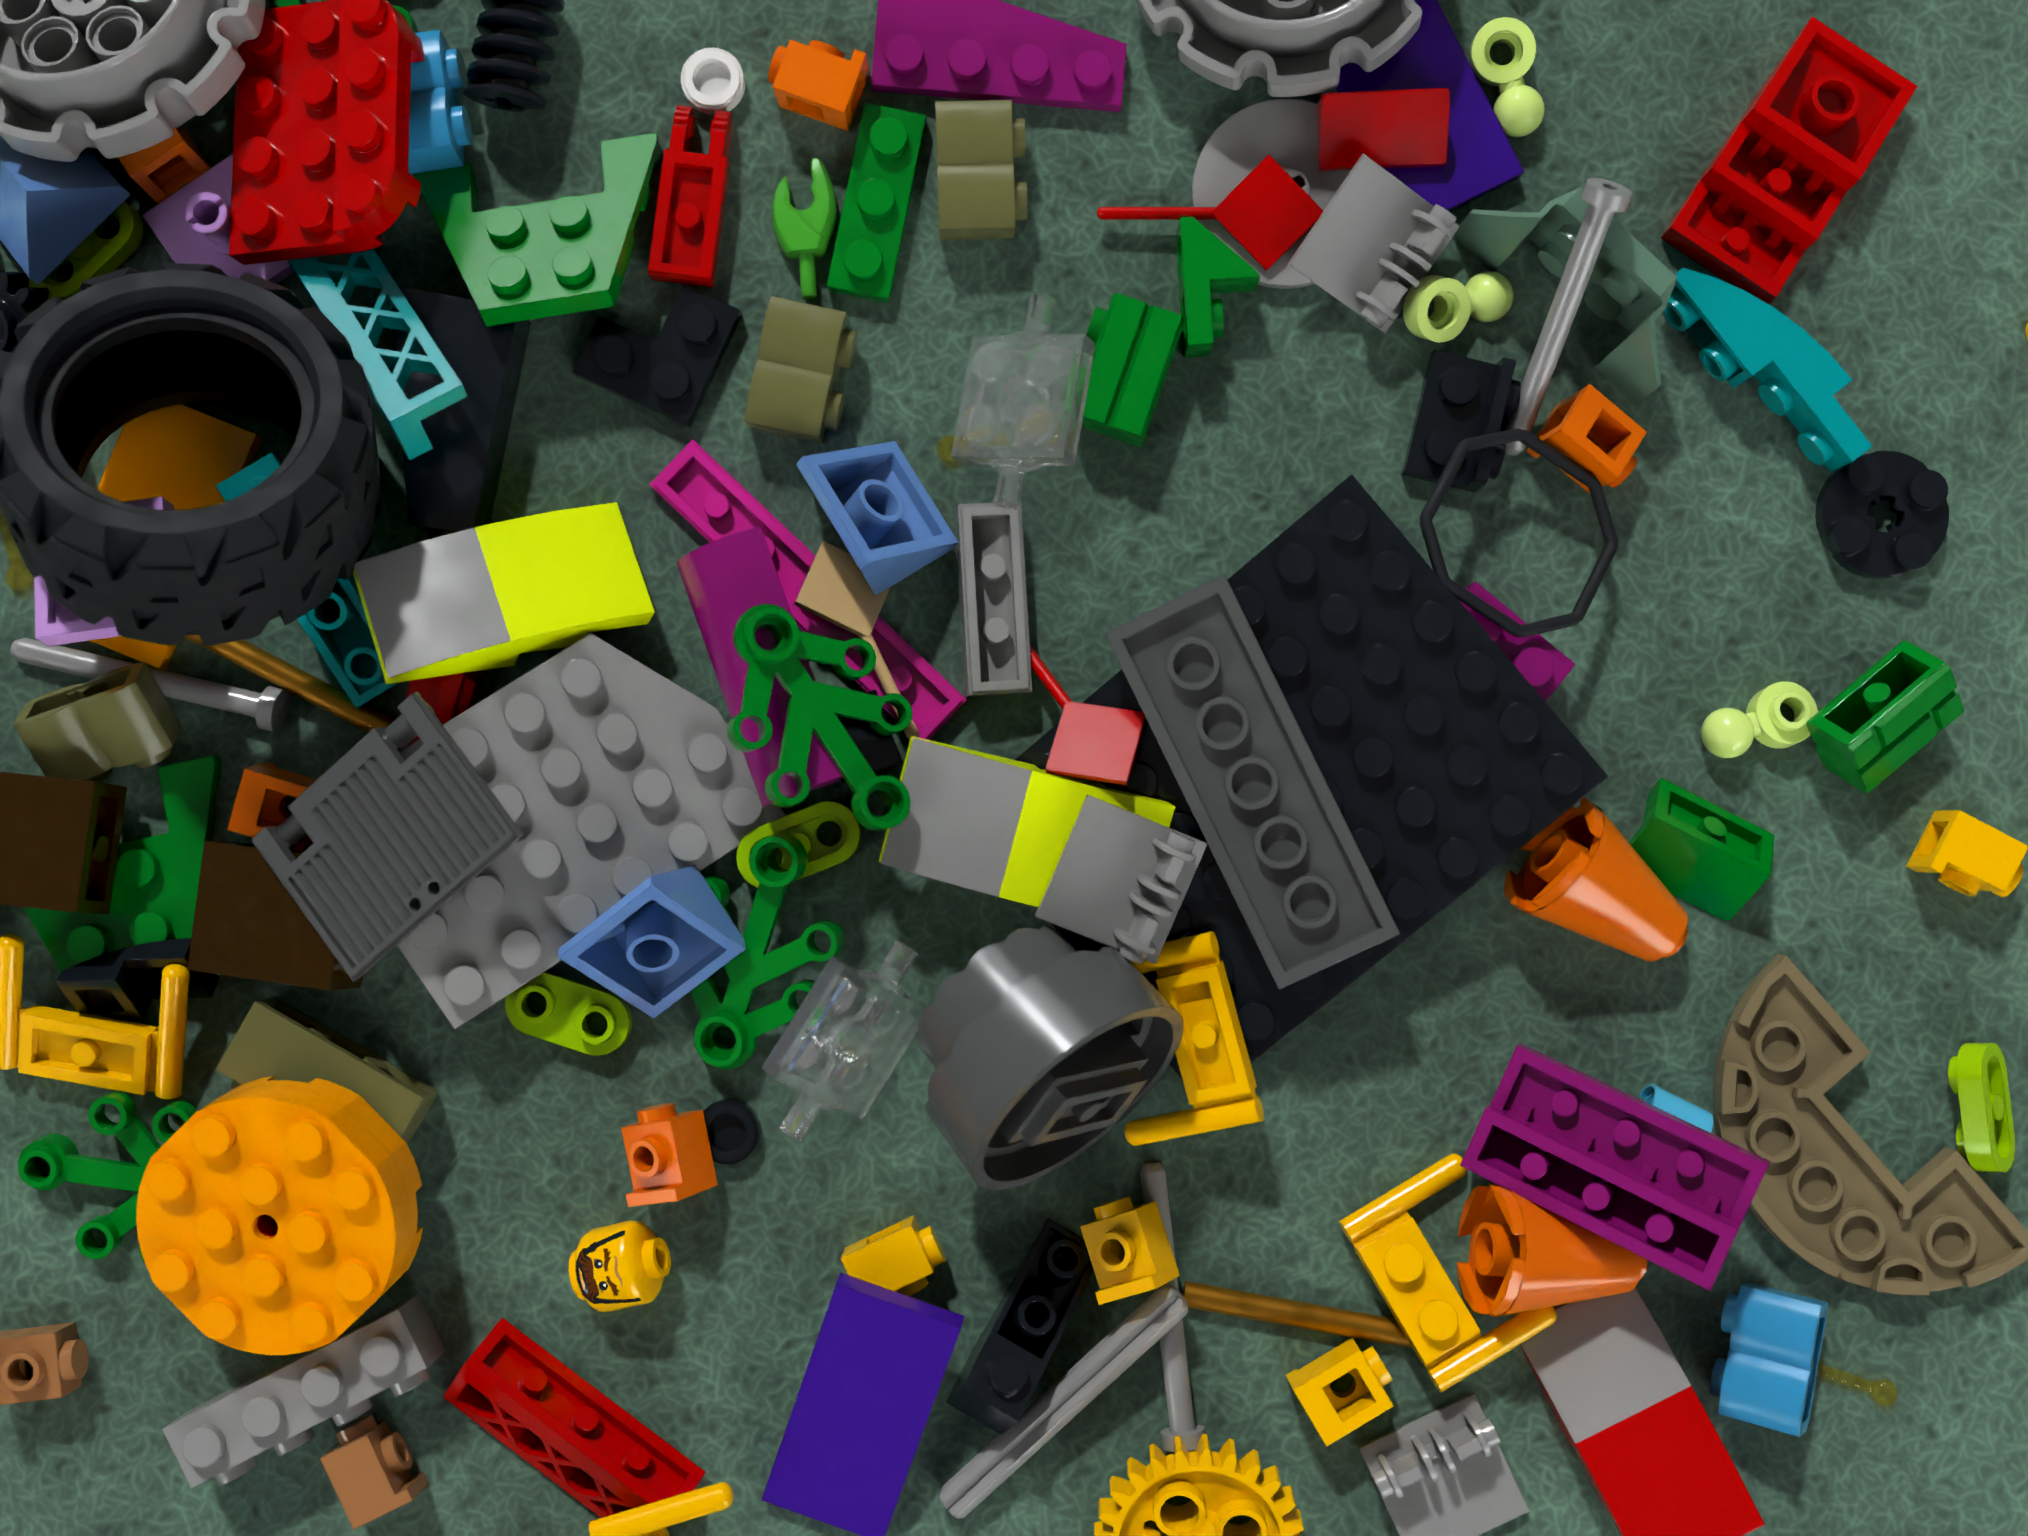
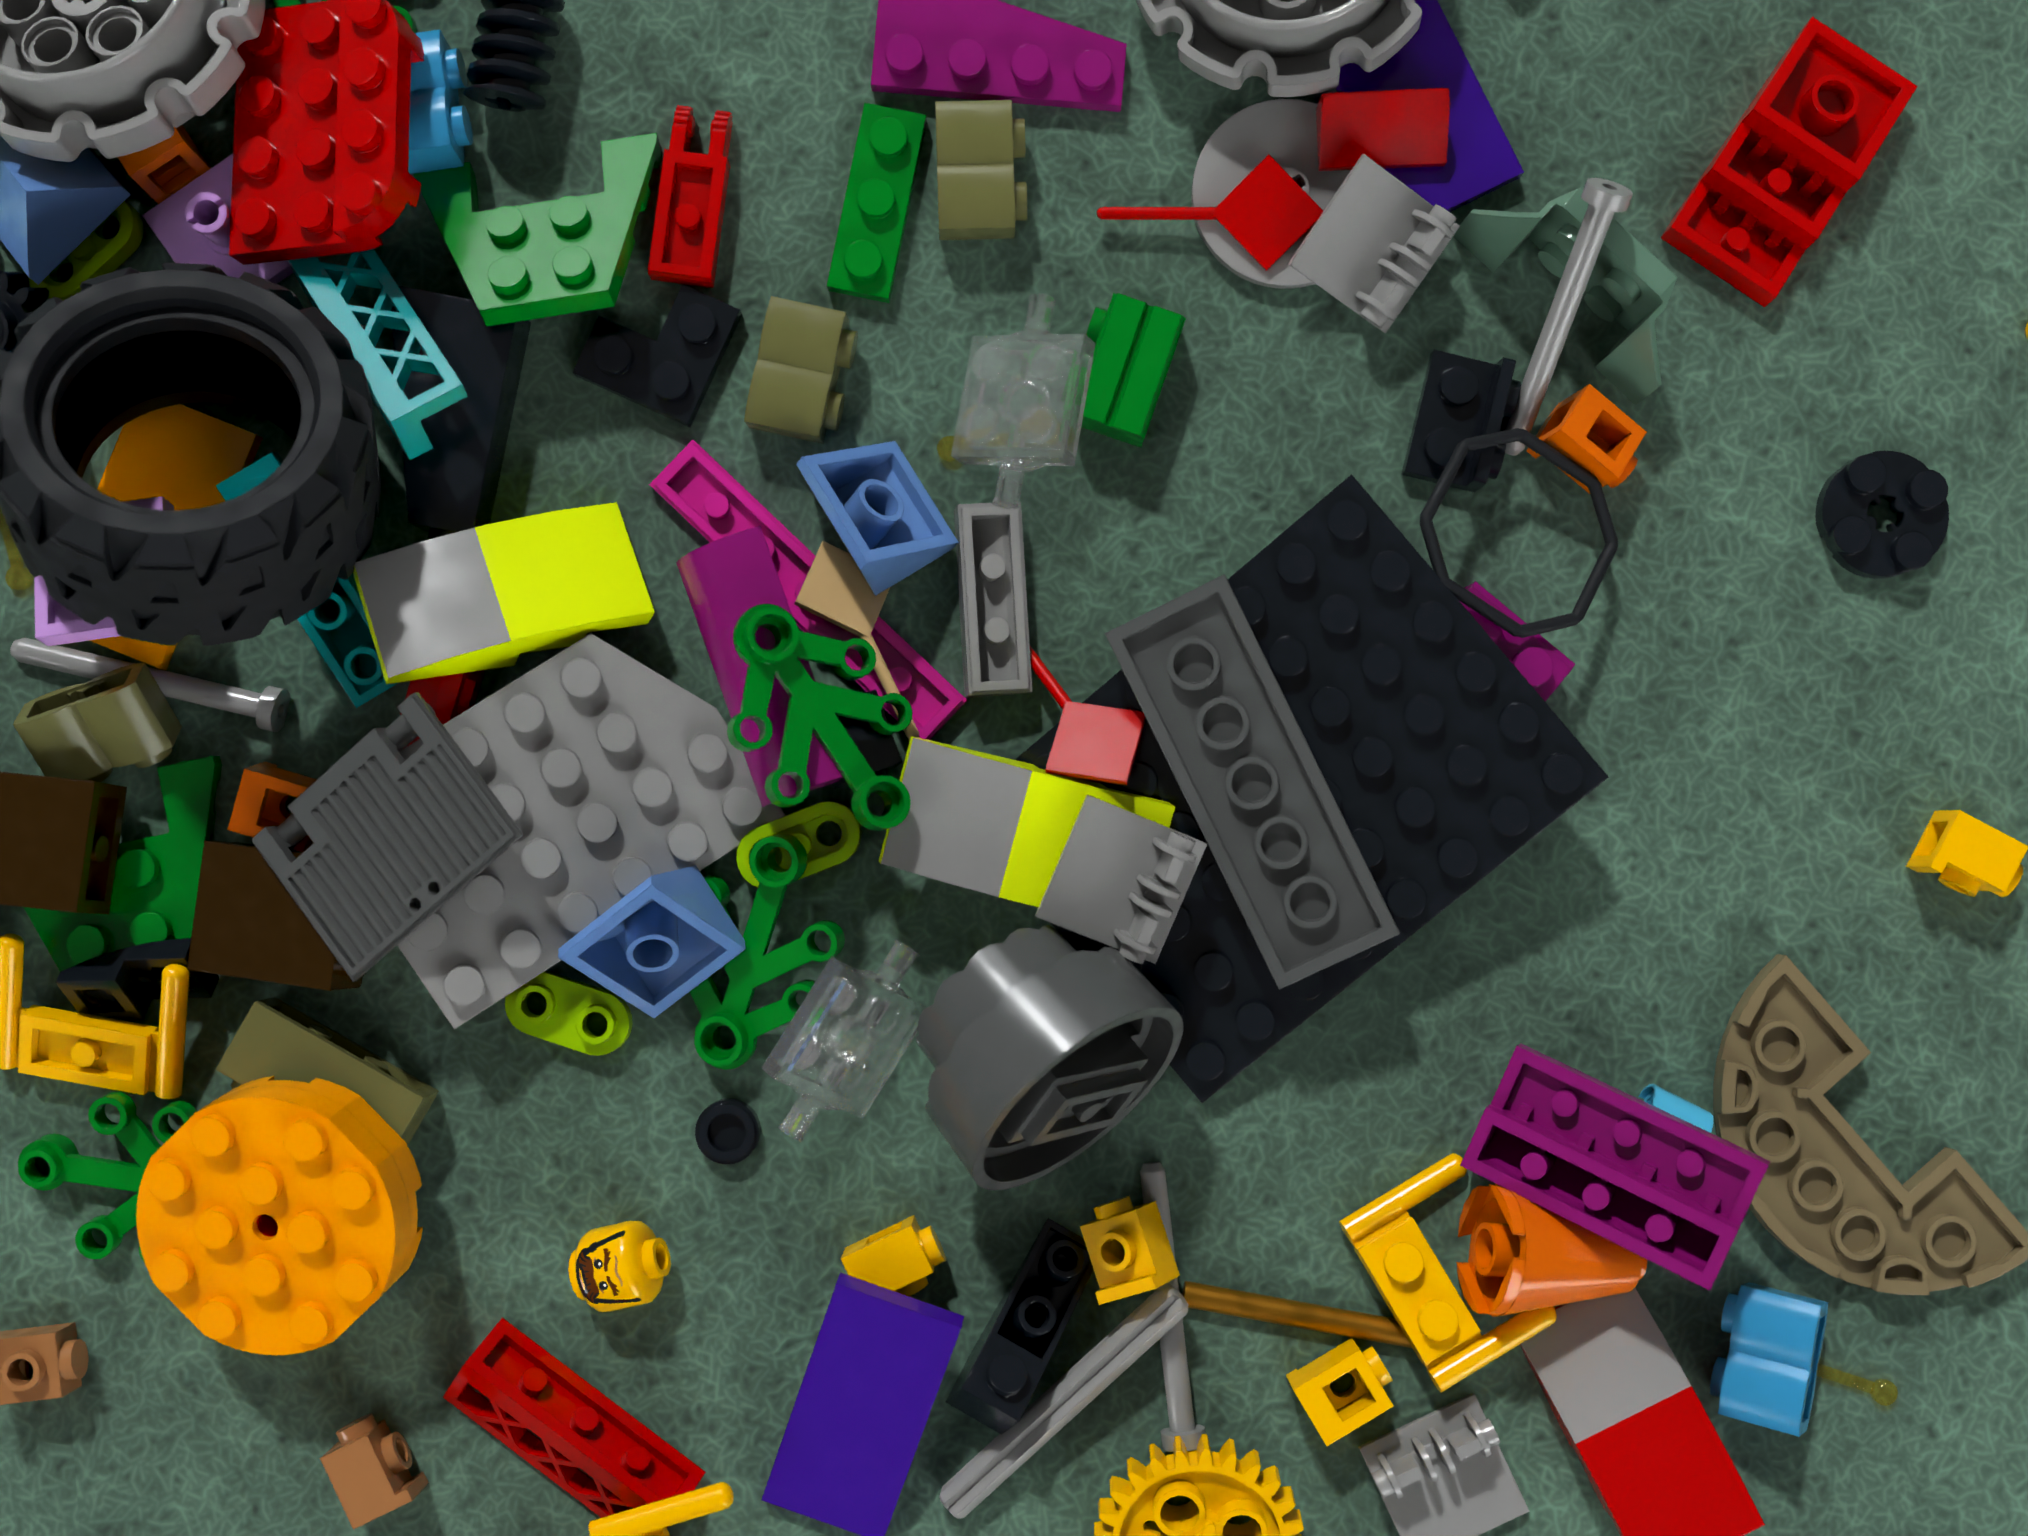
light grey brick [162,1294,446,1488] -> none
pearl gold bar [184,635,395,733] -> none
orange brick [621,1103,718,1207] -> none
white tile [681,48,745,115] -> none
orange brick [768,39,870,132] -> none
bright green hand [771,158,837,300] -> none
yellow plate [1124,931,1264,1146] -> none
green slope [1176,217,1260,358] -> none
yellowish green plate [1403,271,1514,342] -> none
yellowish green plate [1469,17,1545,137] -> none
orange cone [1504,798,1688,962] -> none
green panel [1629,778,1775,921] -> none
teal slope [1662,268,1872,472] -> none
yellowish green plate [1701,681,1818,758] -> none
green brick [1806,641,1965,793] -> none
lime plate [1948,1043,2015,1172] -> none

